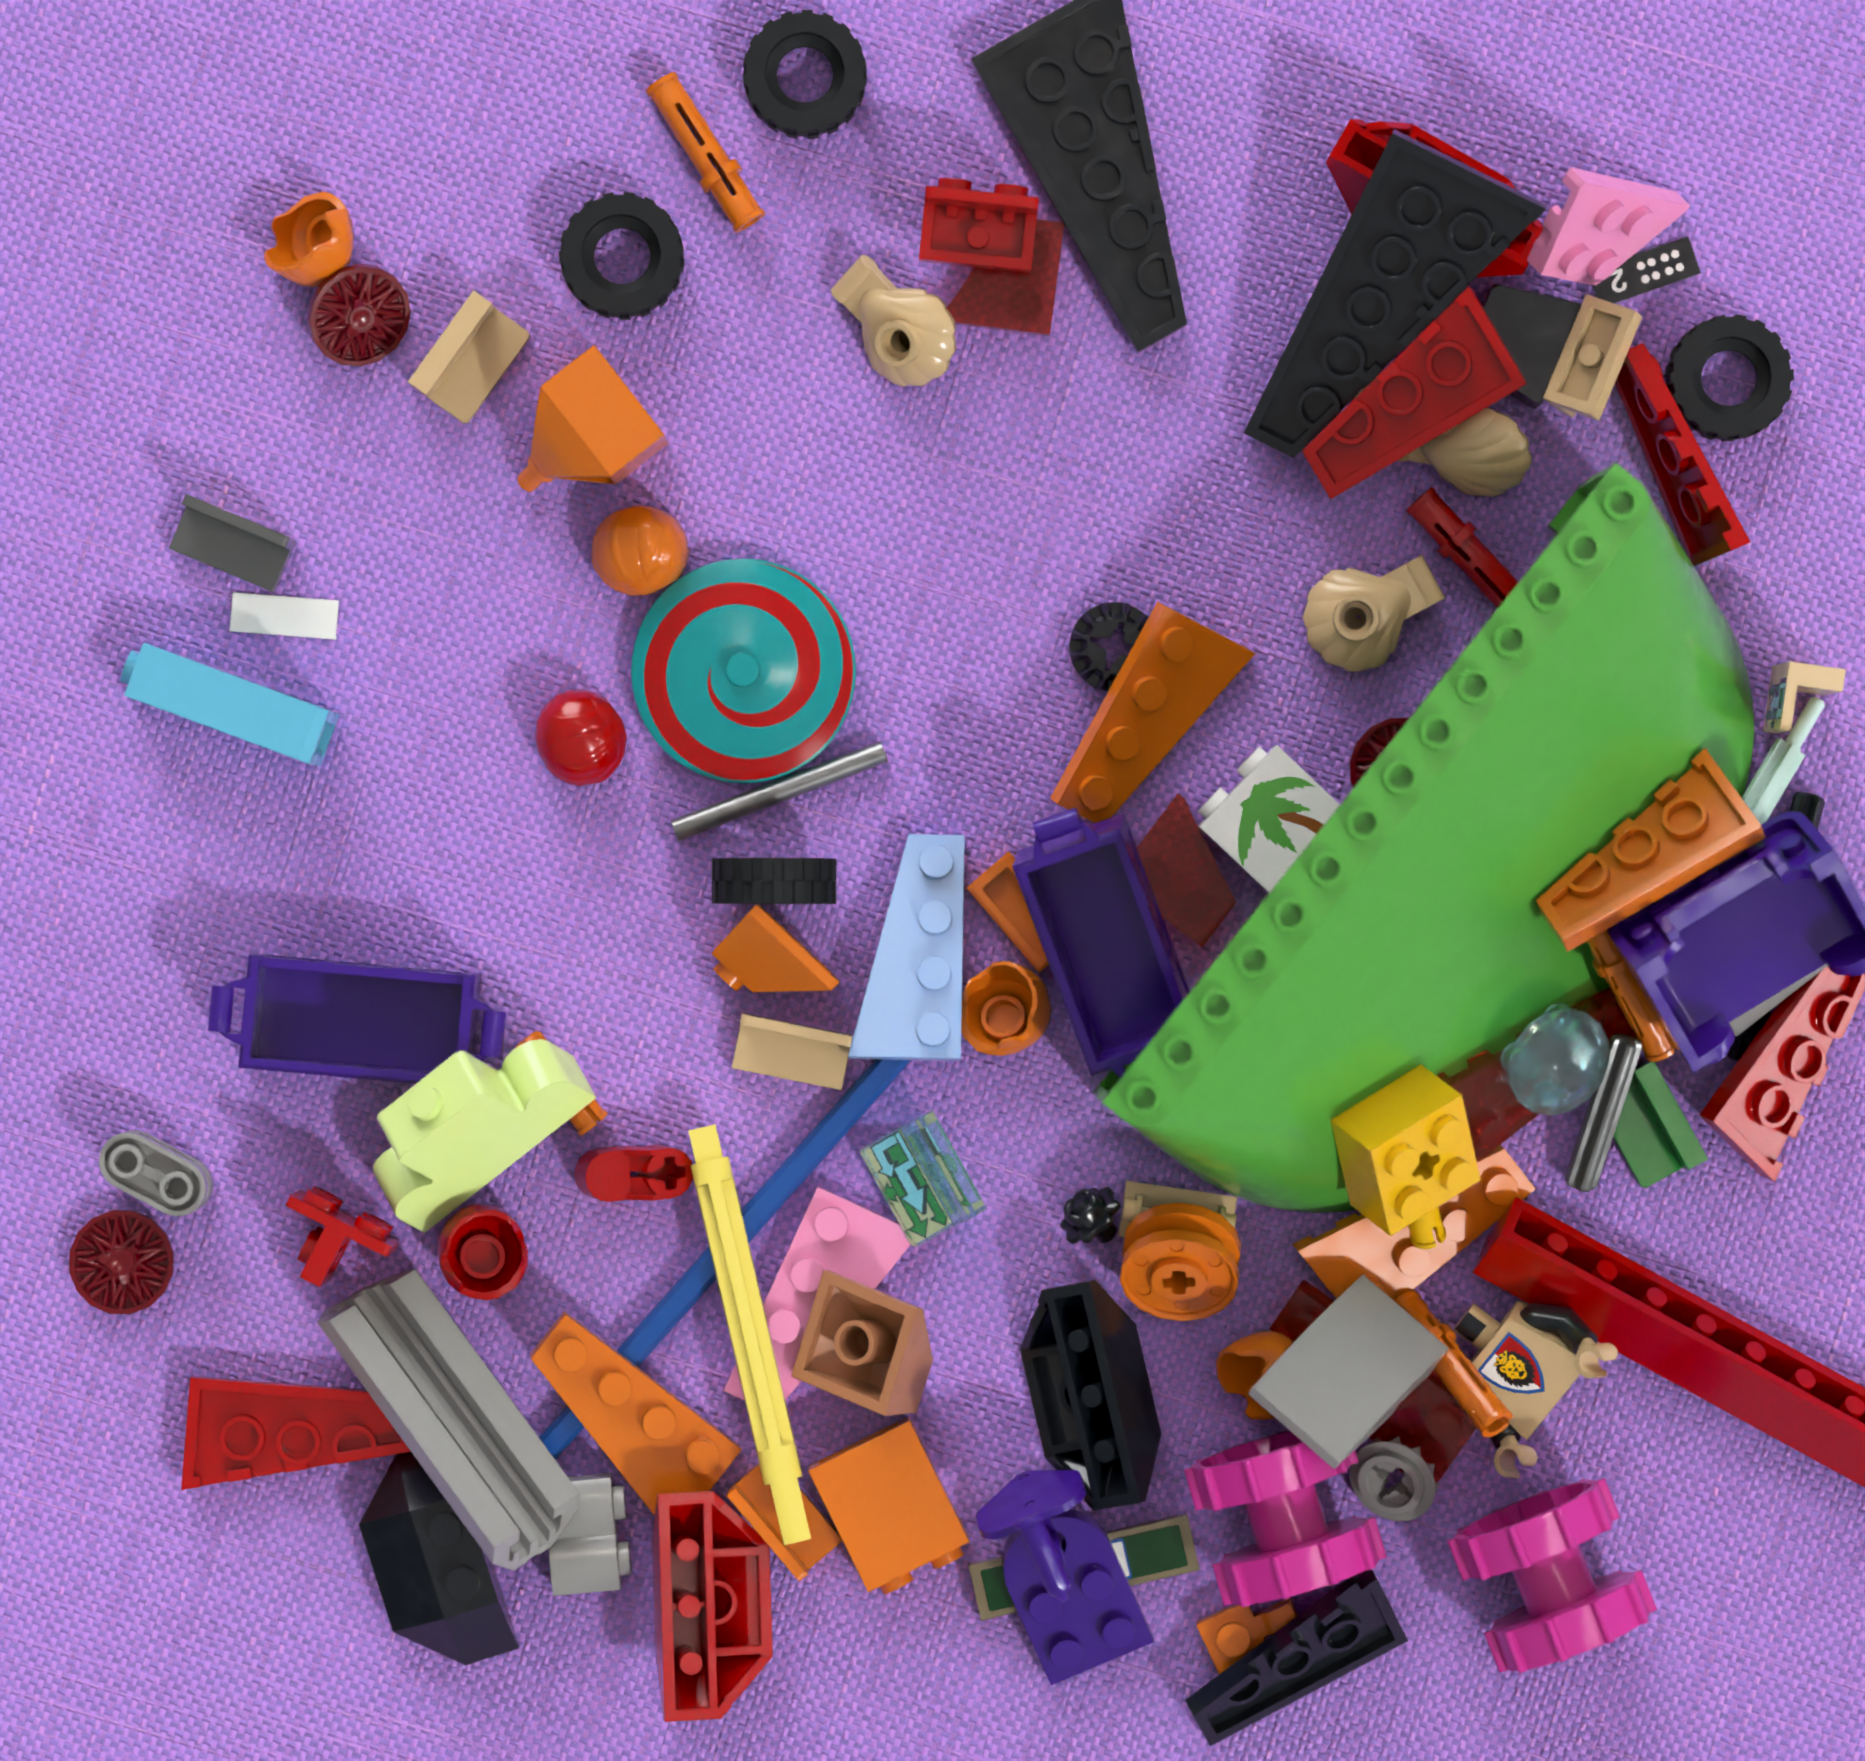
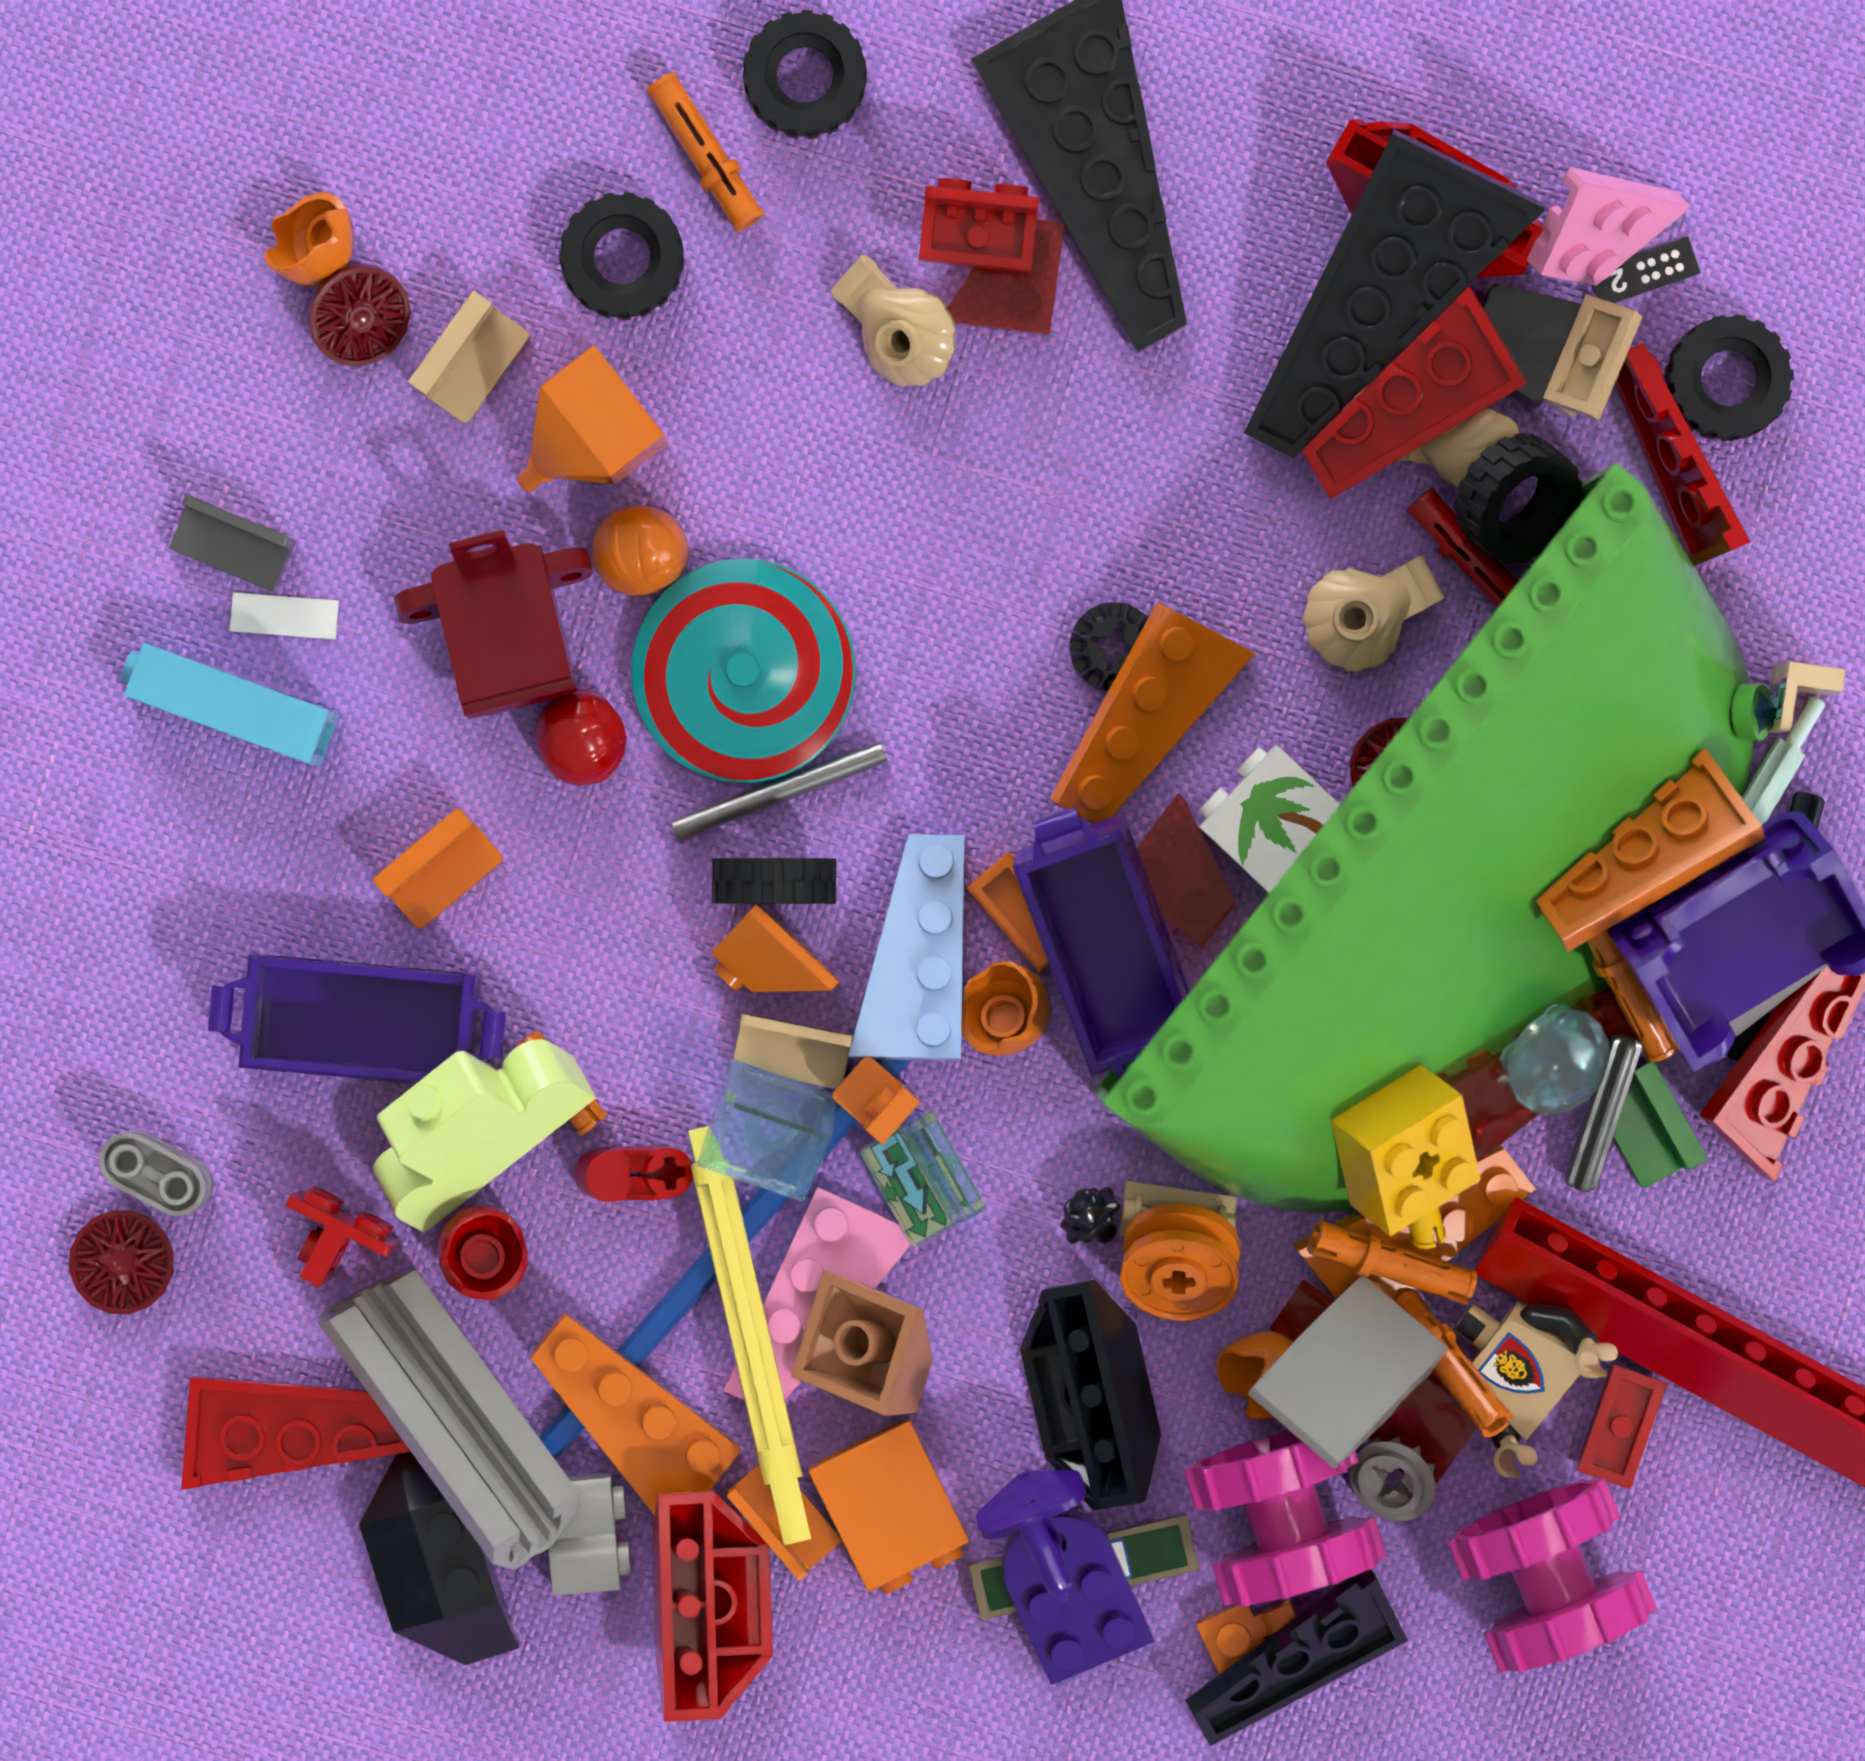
none -> orange panel [371,807,503,929]
none -> dark red piece [394,530,593,719]
none -> clear light blue slope [696,1058,836,1202]
none -> orange slope [832,1056,920,1145]
none -> orange pin [1308,1219,1478,1305]
none -> black tyre [1454,433,1583,565]
none -> red plate [1575,1363,1668,1489]
none -> bright green tile [1731,684,1775,741]

